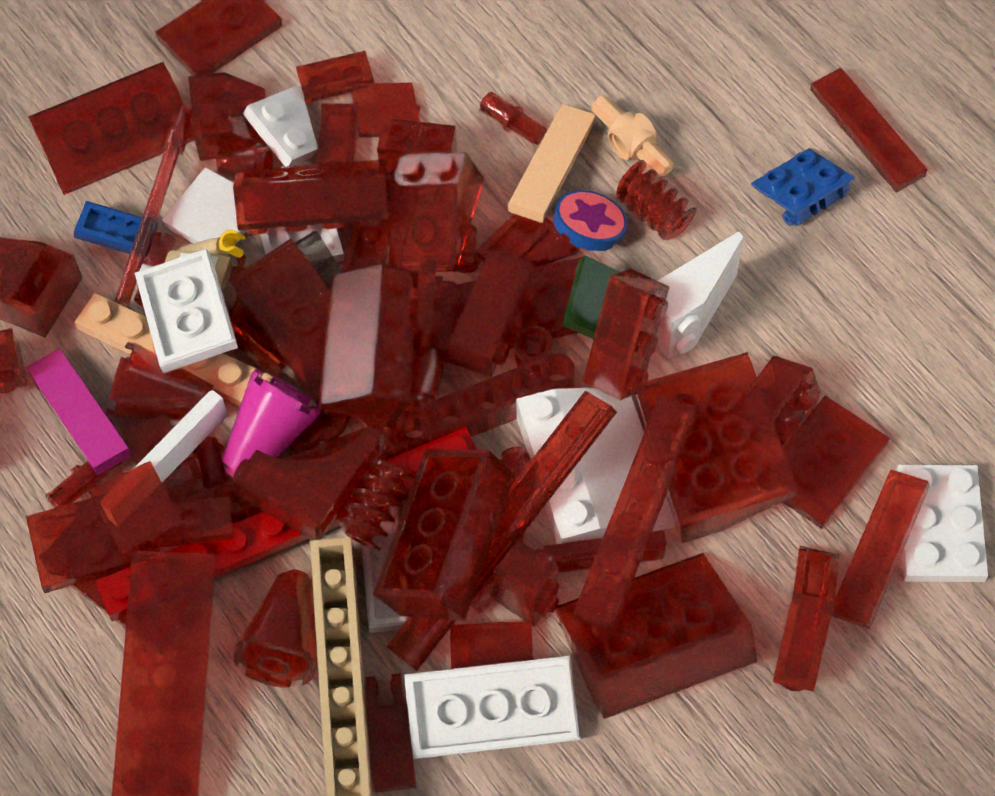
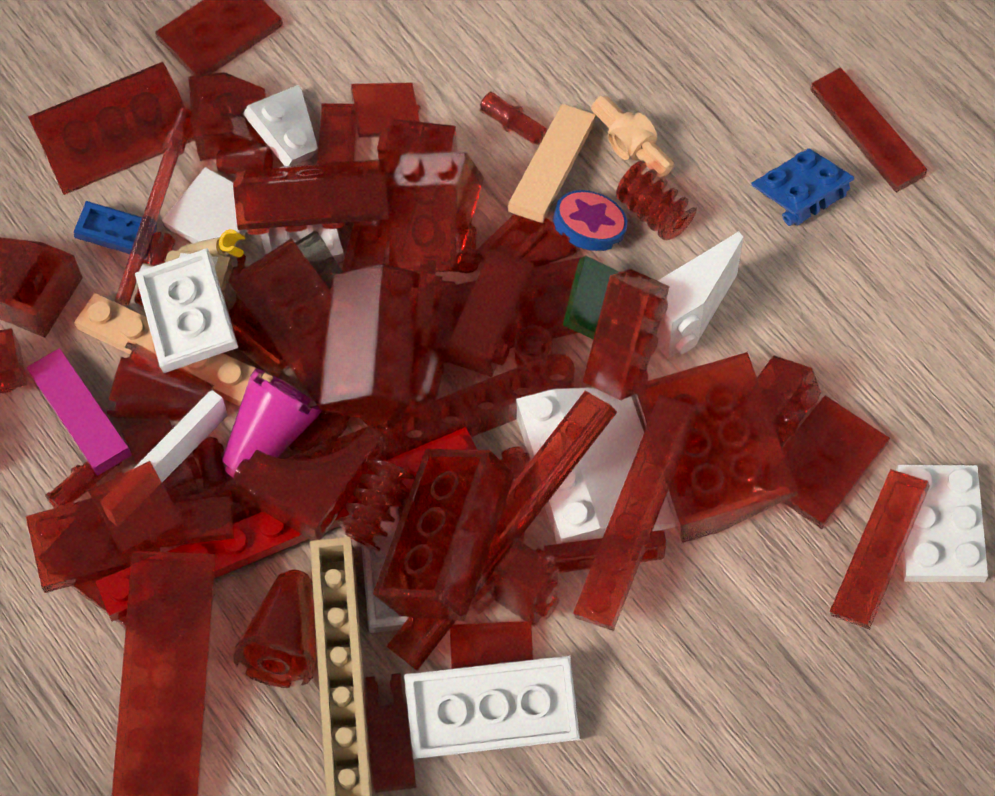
clear red plate [296,51,375,103] -> none
clear red slope [554,553,757,719] -> none
clear red arch [773,546,839,692] -> none

